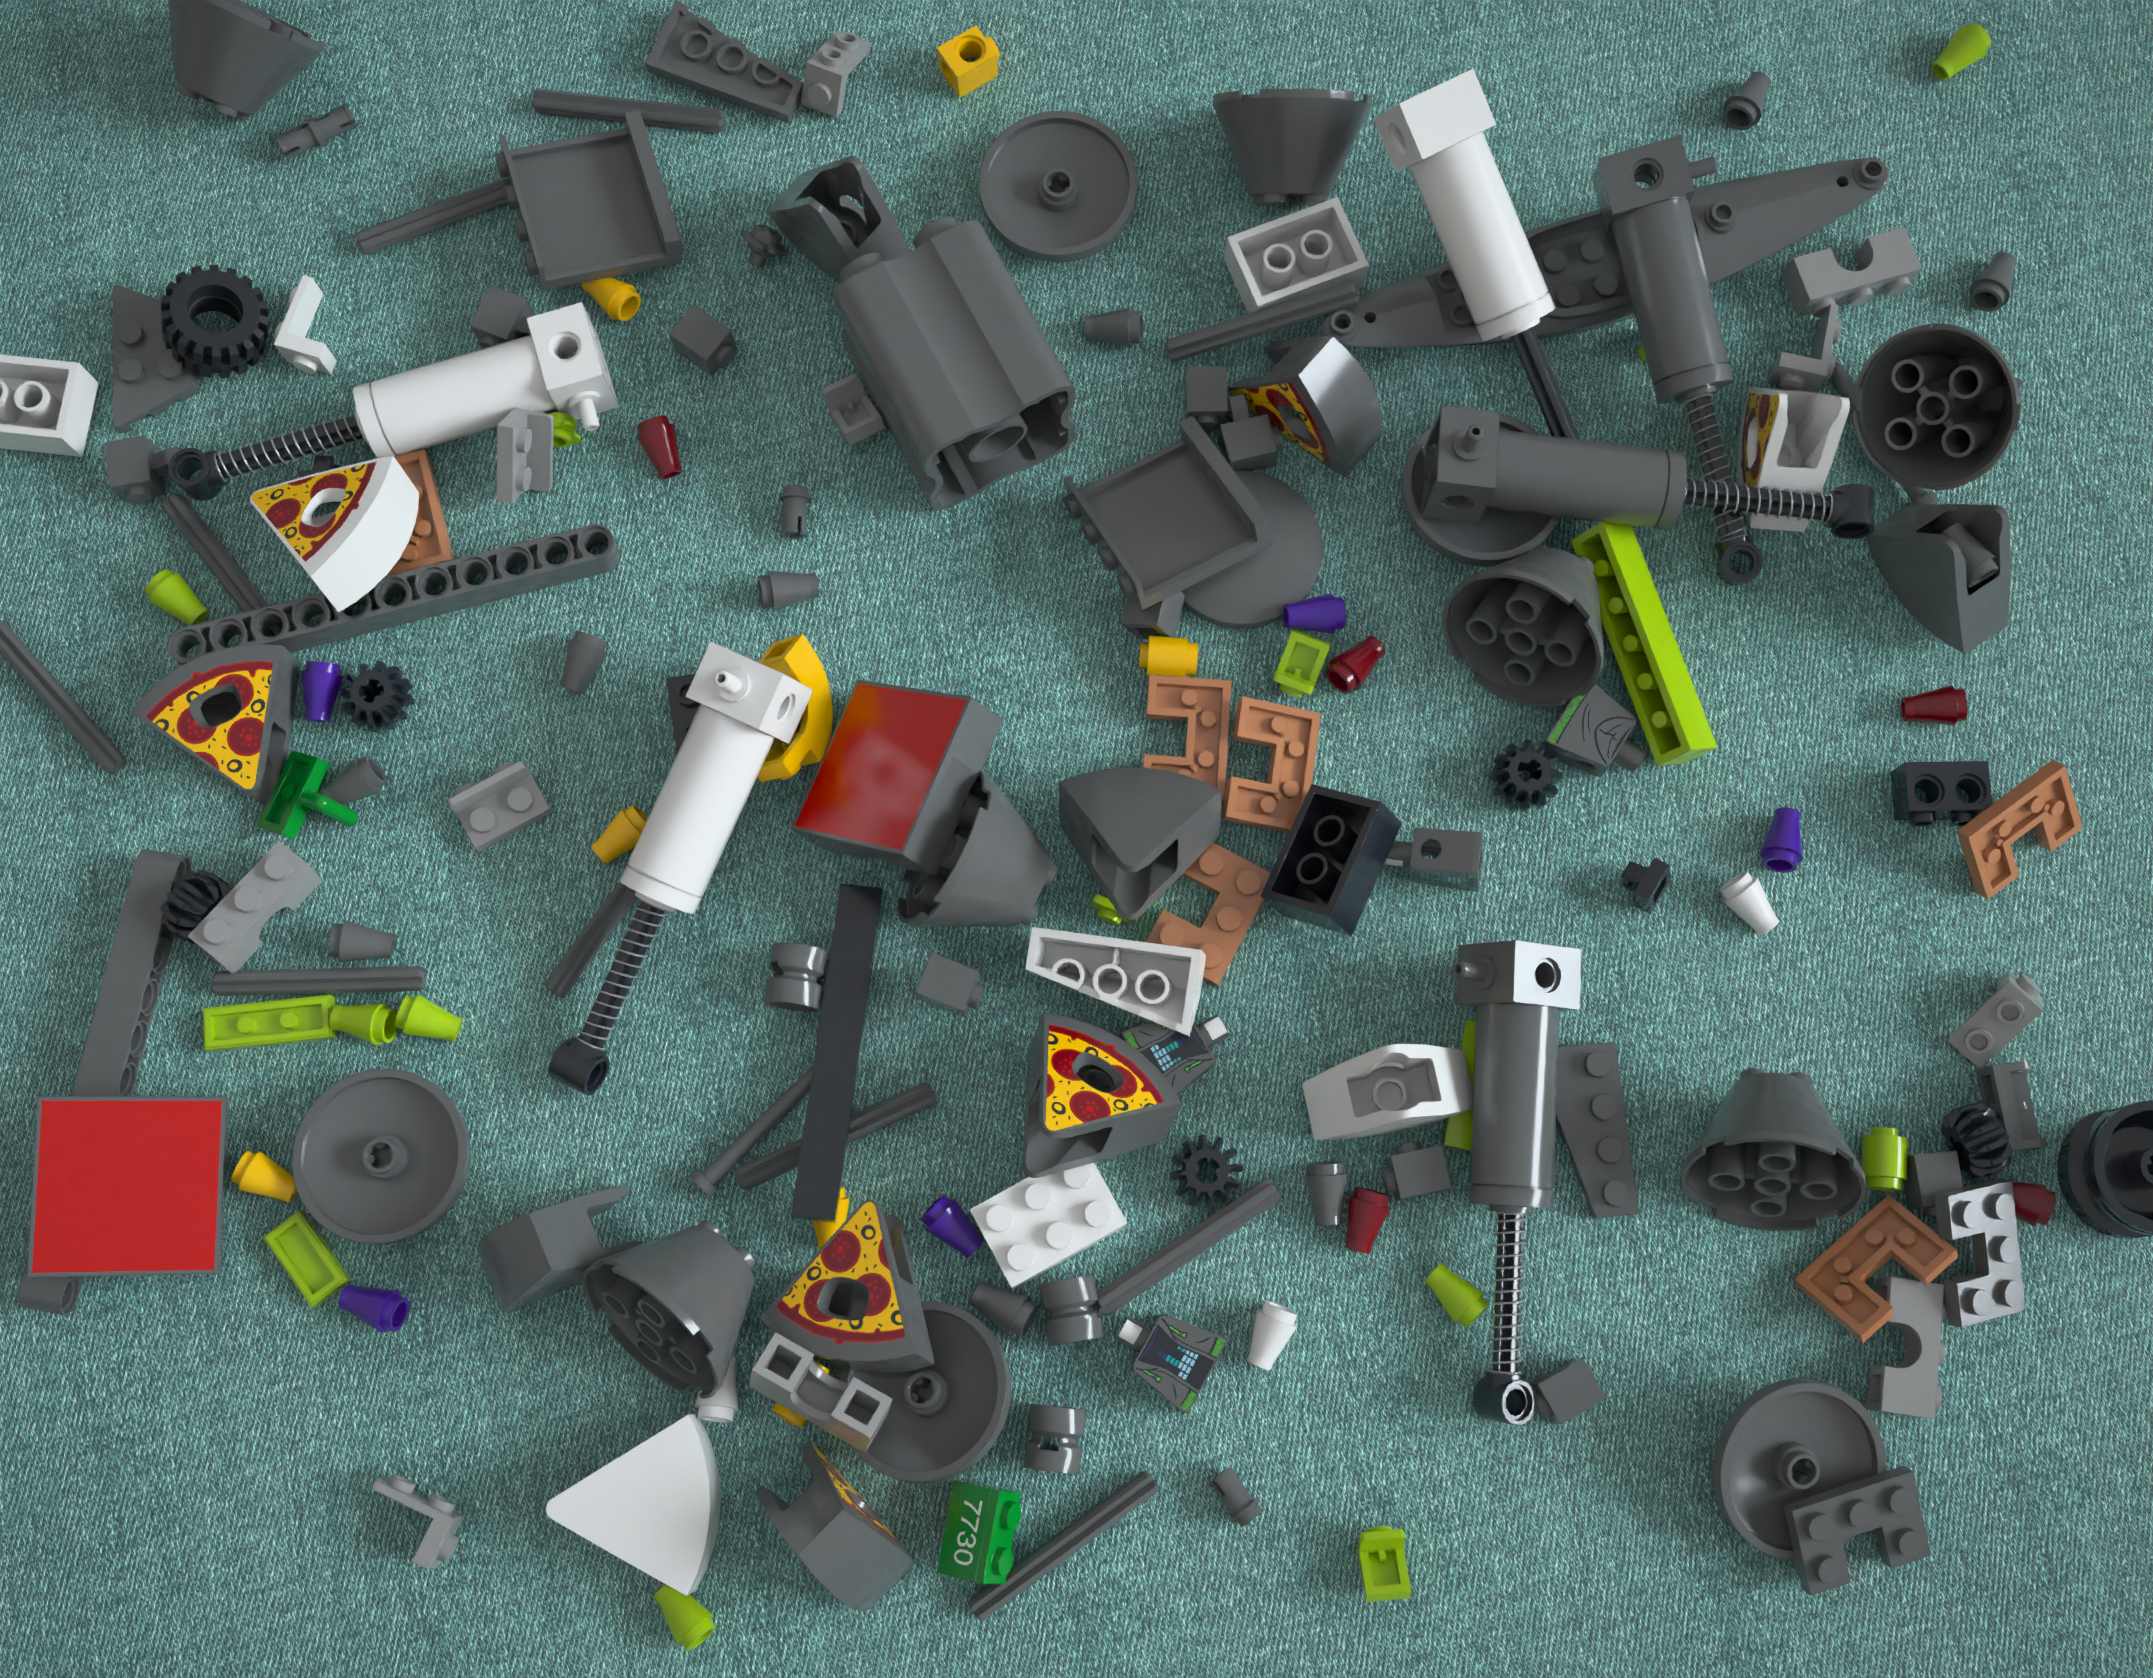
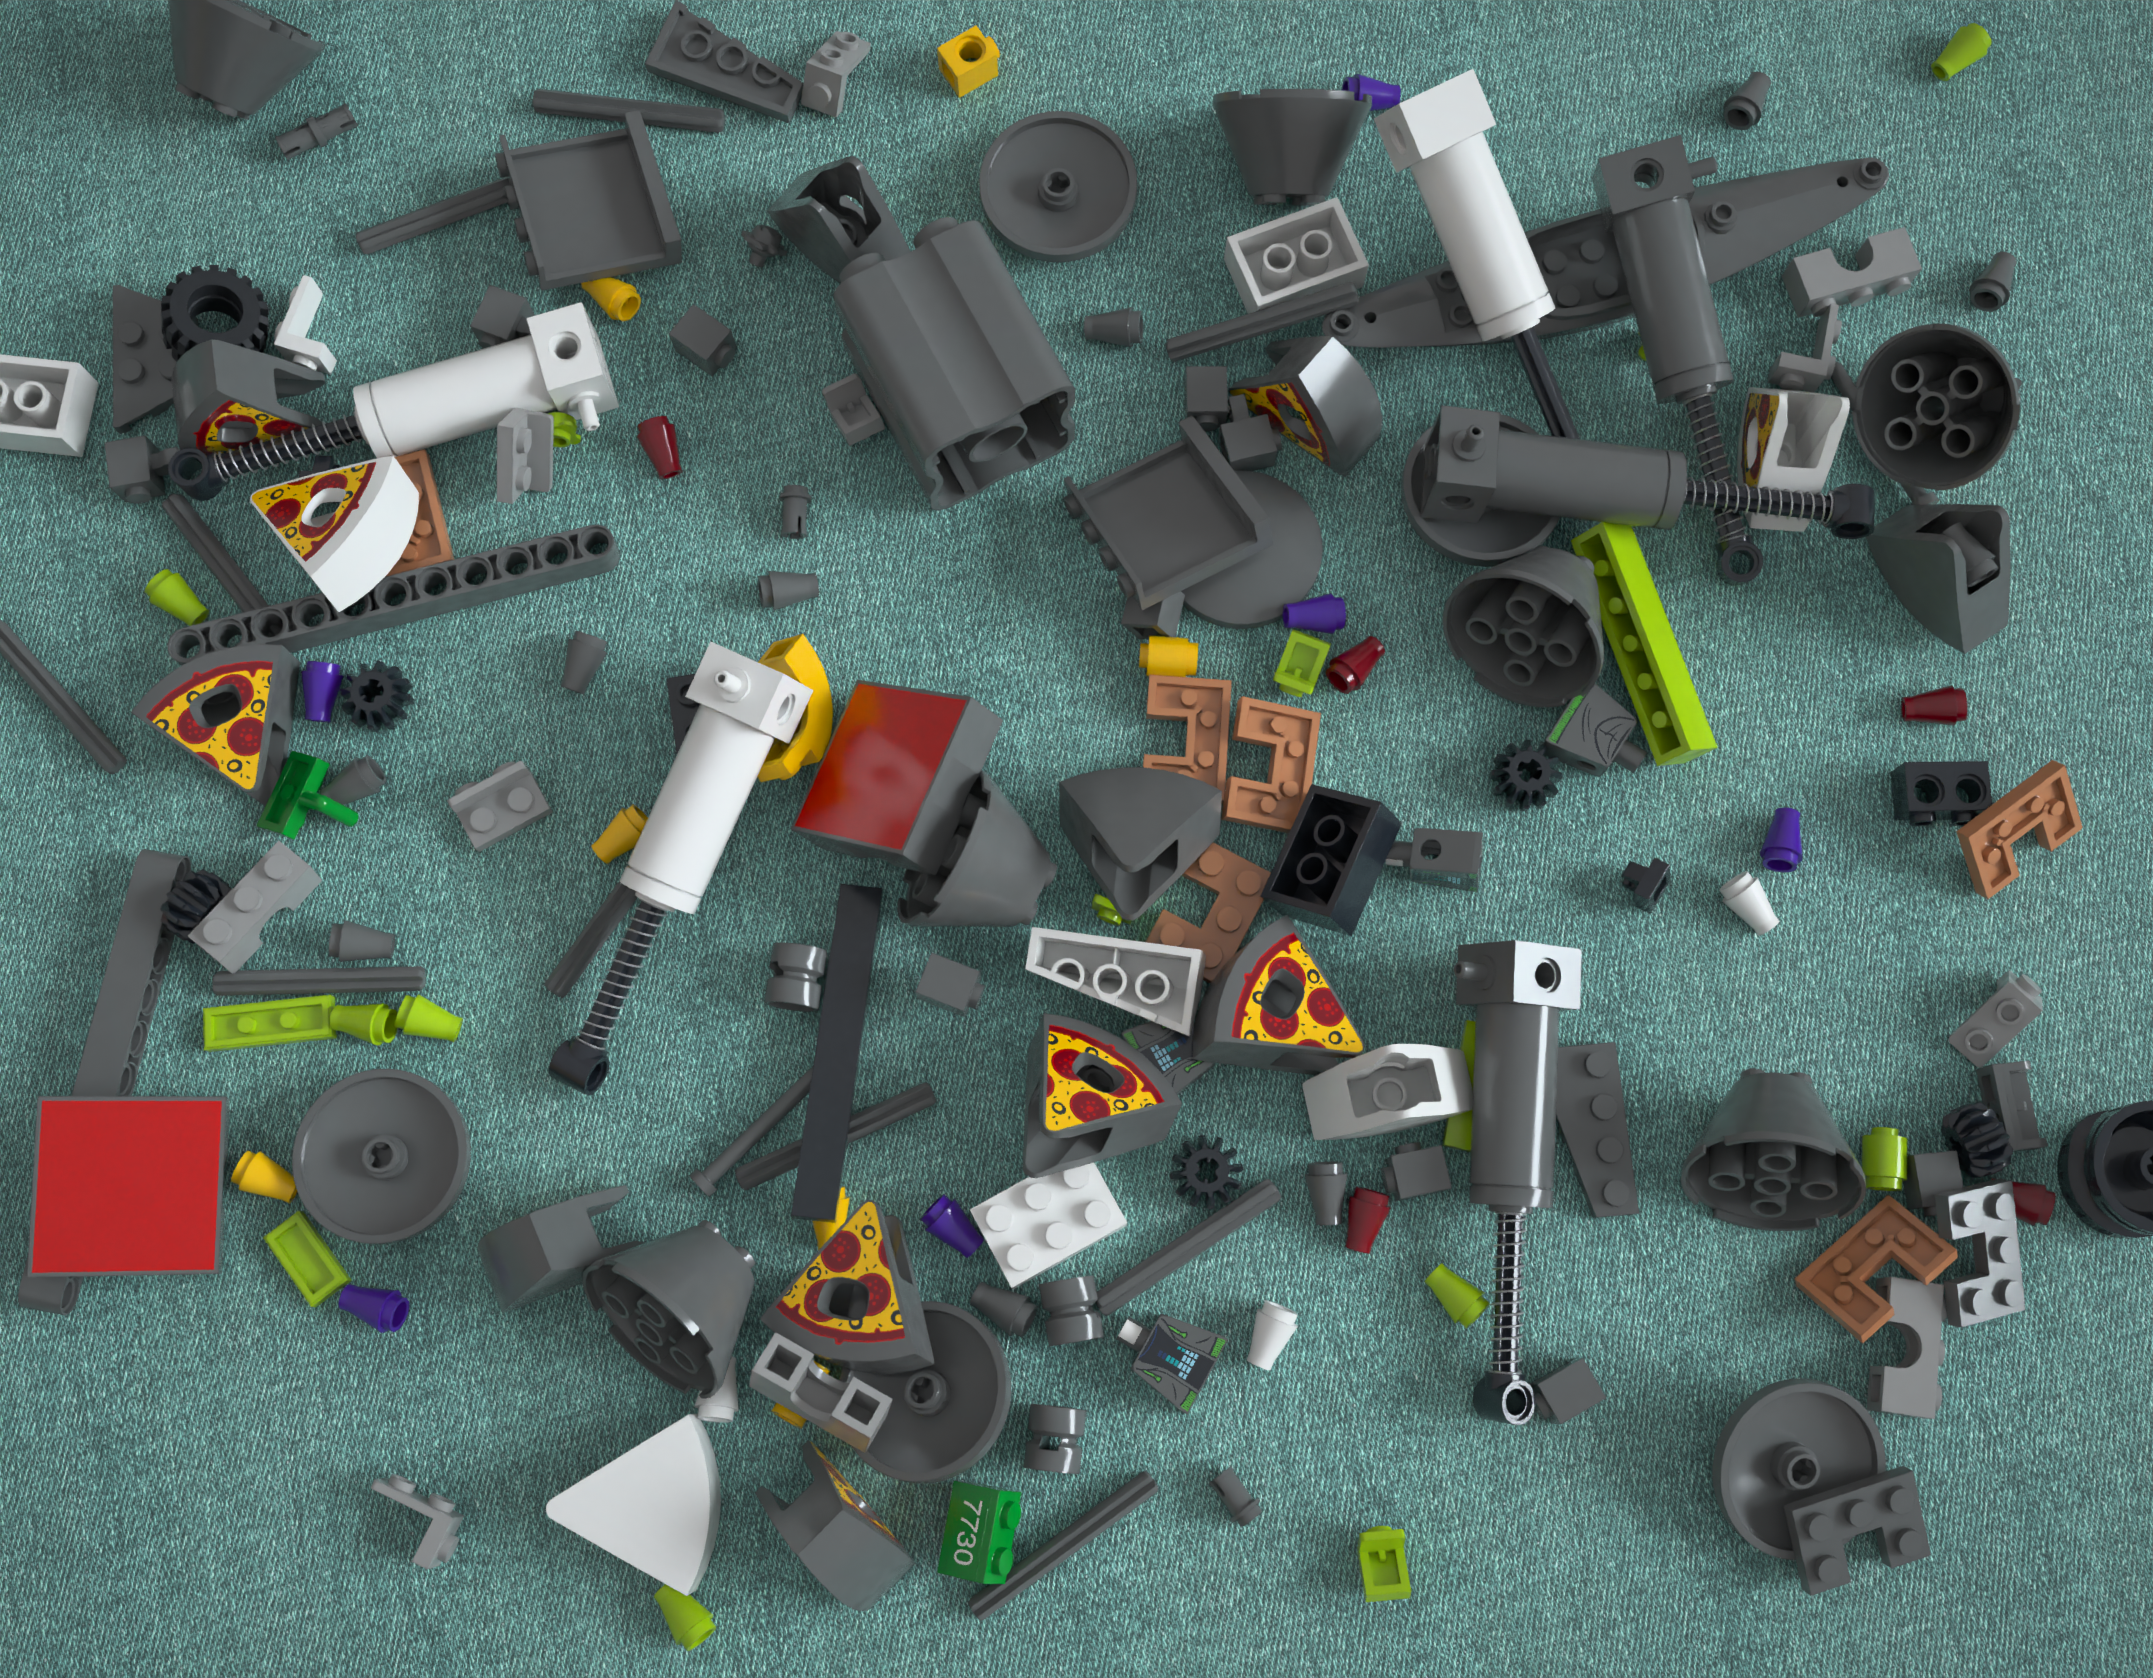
none -> dark grey piece [171,339,325,454]
none -> piece [1192,915,1365,1075]
none -> dark purple cone [1341,73,1401,111]

